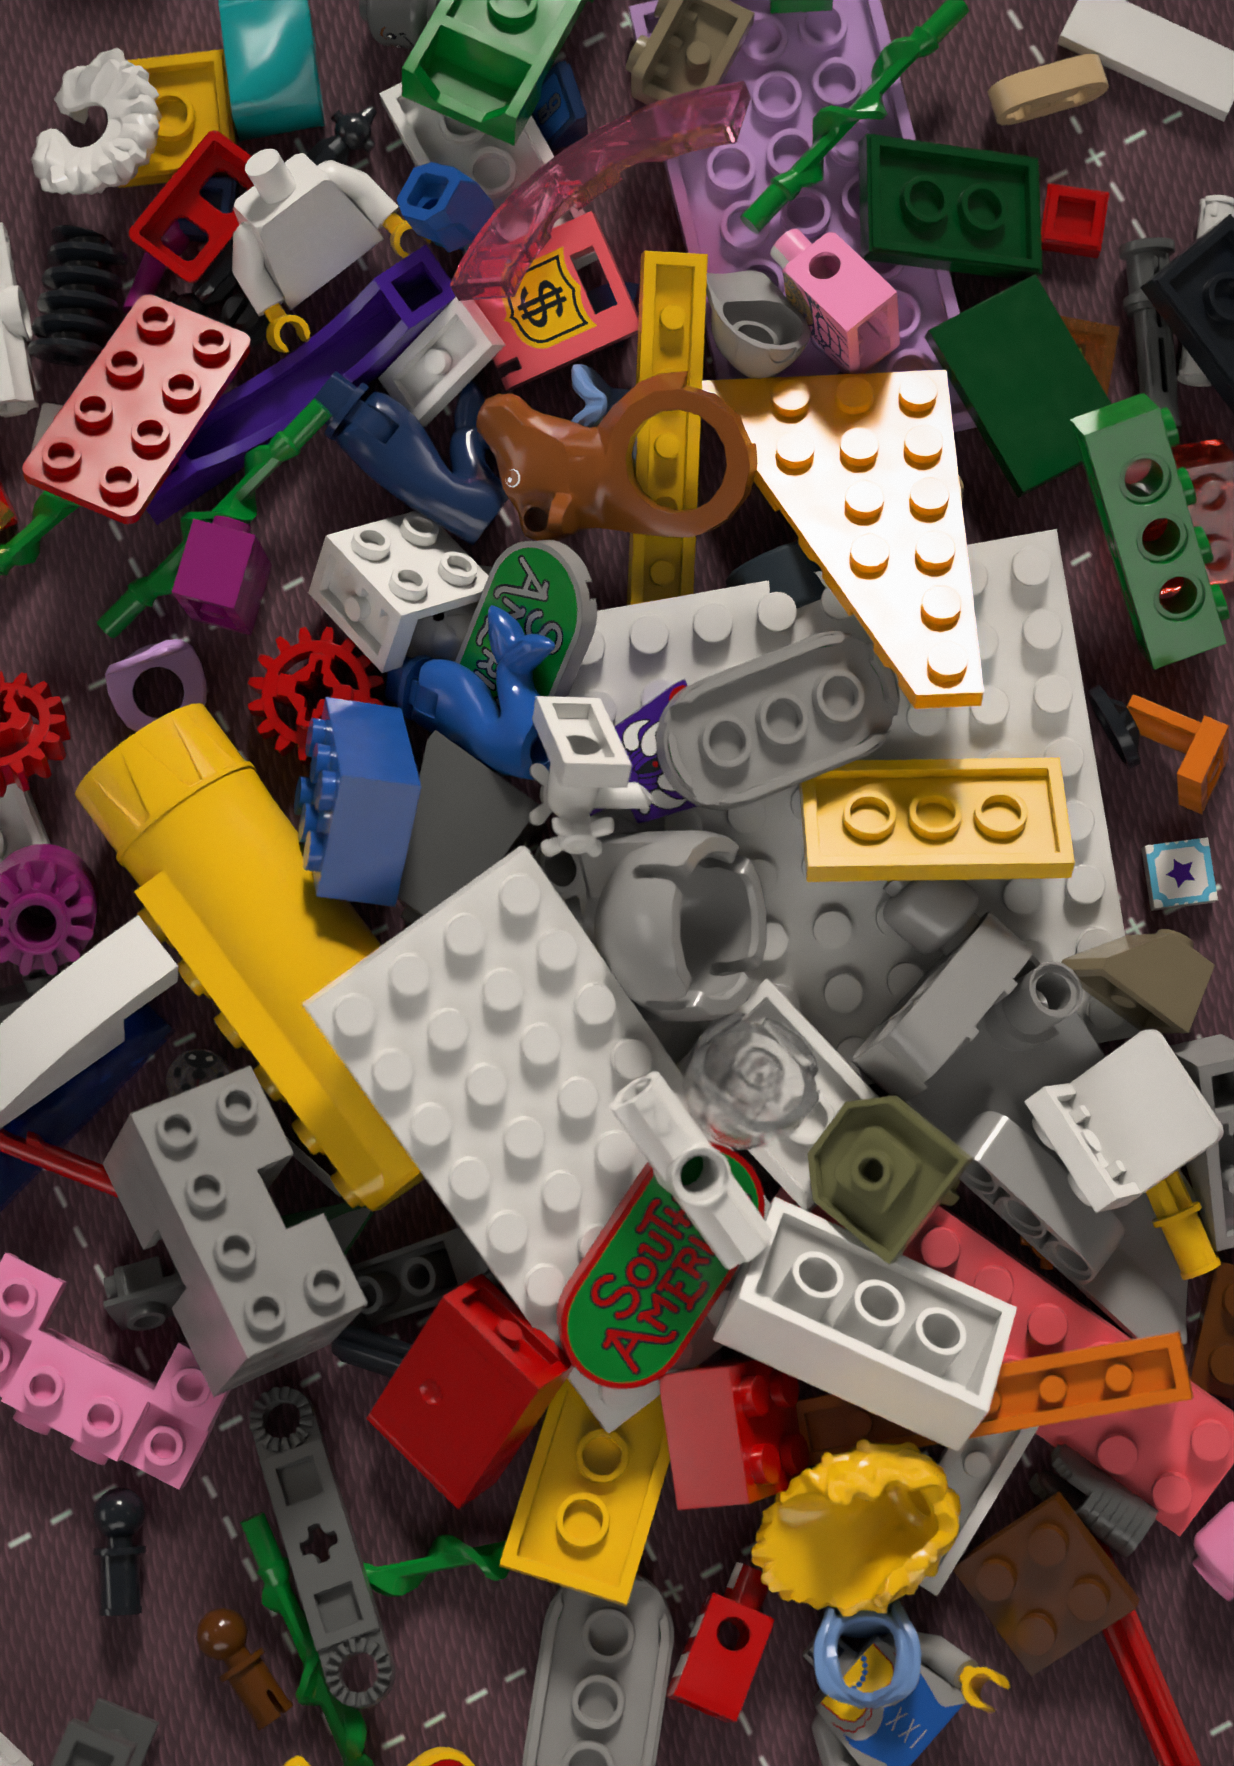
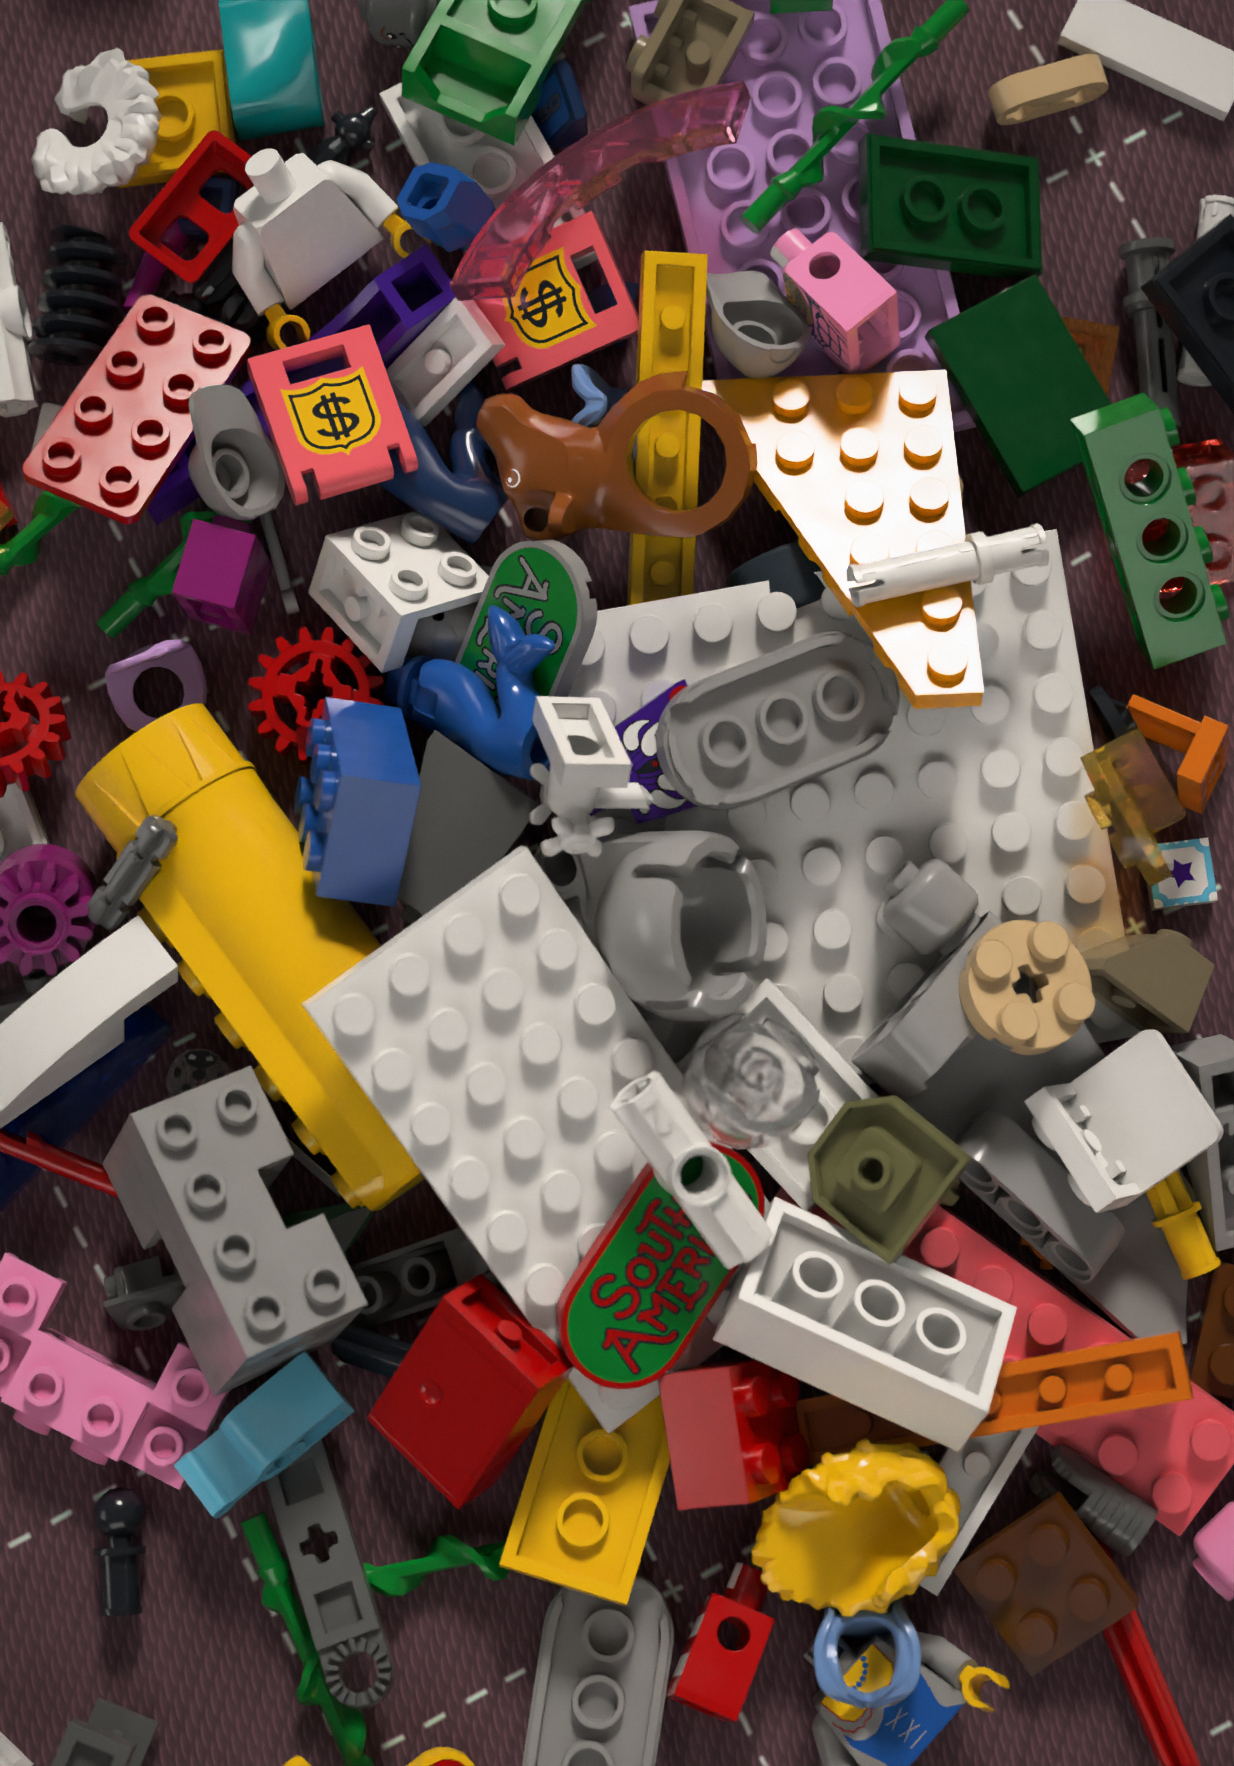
reddish brown pin [196,1608,294,1731] -> none
yellow plate [799,757,1075,882] -> none
red tile [1041,183,1110,258] -> none
none -> dark grey axle [88,815,178,930]
none -> medium azure piece [174,1351,355,1519]
none -> light grey cap [188,384,285,521]
none -> coral container [247,324,418,506]
none -> light grey hinge [259,511,300,615]
none -> white pin [846,524,1049,607]
none -> tan plate [958,920,1095,1055]
none -> clear yellow bracket [1080,729,1186,887]

